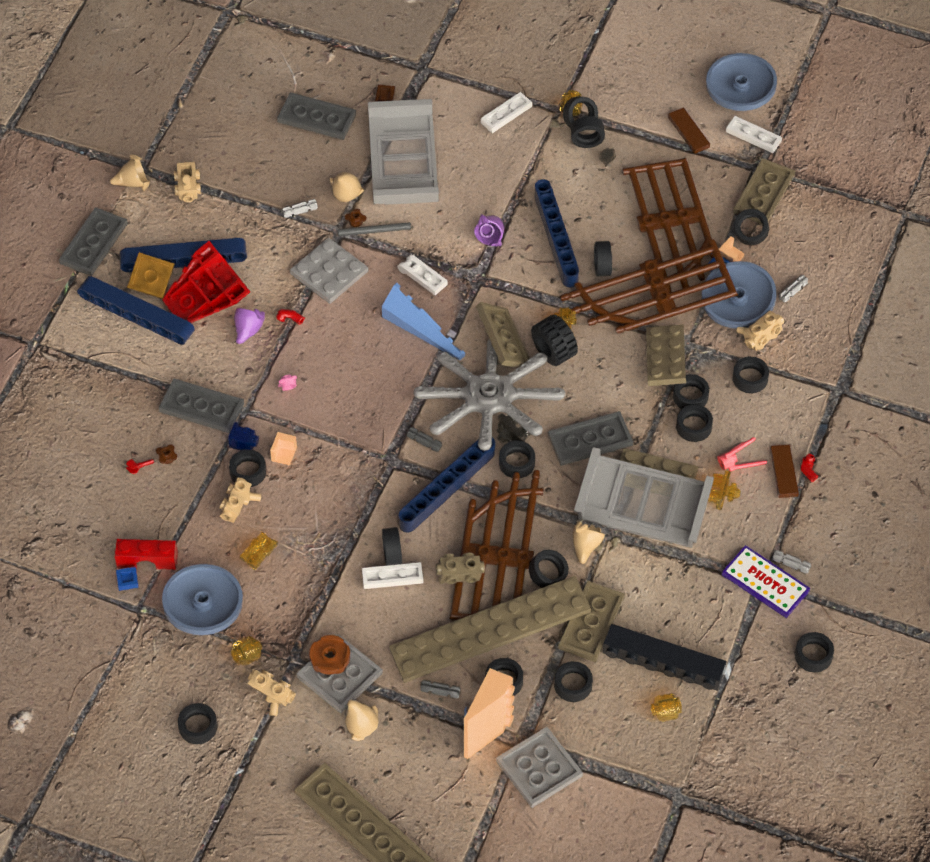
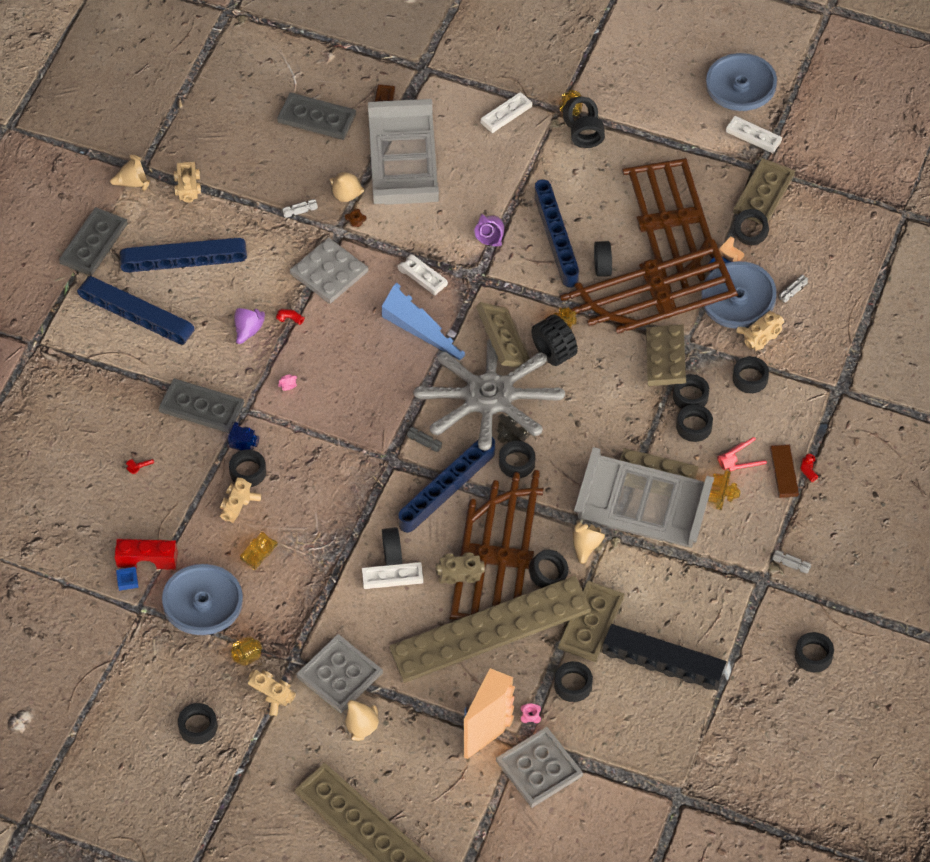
pearl gold plate [127,252,175,299] -> none
reddish brown plate [156,444,177,464] -> none
red wedge [162,241,250,323] -> none
light nougat panel [270,432,297,465] -> none
dark orange plate [309,635,350,675] -> none
dark grey bar [338,222,411,236] -> none
dark grey axle [420,680,461,698] -> none
black tyre [485,658,523,696] -> none
dark grey plate [548,411,633,466] -> none
clear smoke plate [599,148,616,164] -> none
clear yellow head [651,693,682,722] -> none
reddish brown tile [668,107,710,154] -> none
tile [722,545,810,619] -> none
none -> bright pink plate [521,703,541,724]

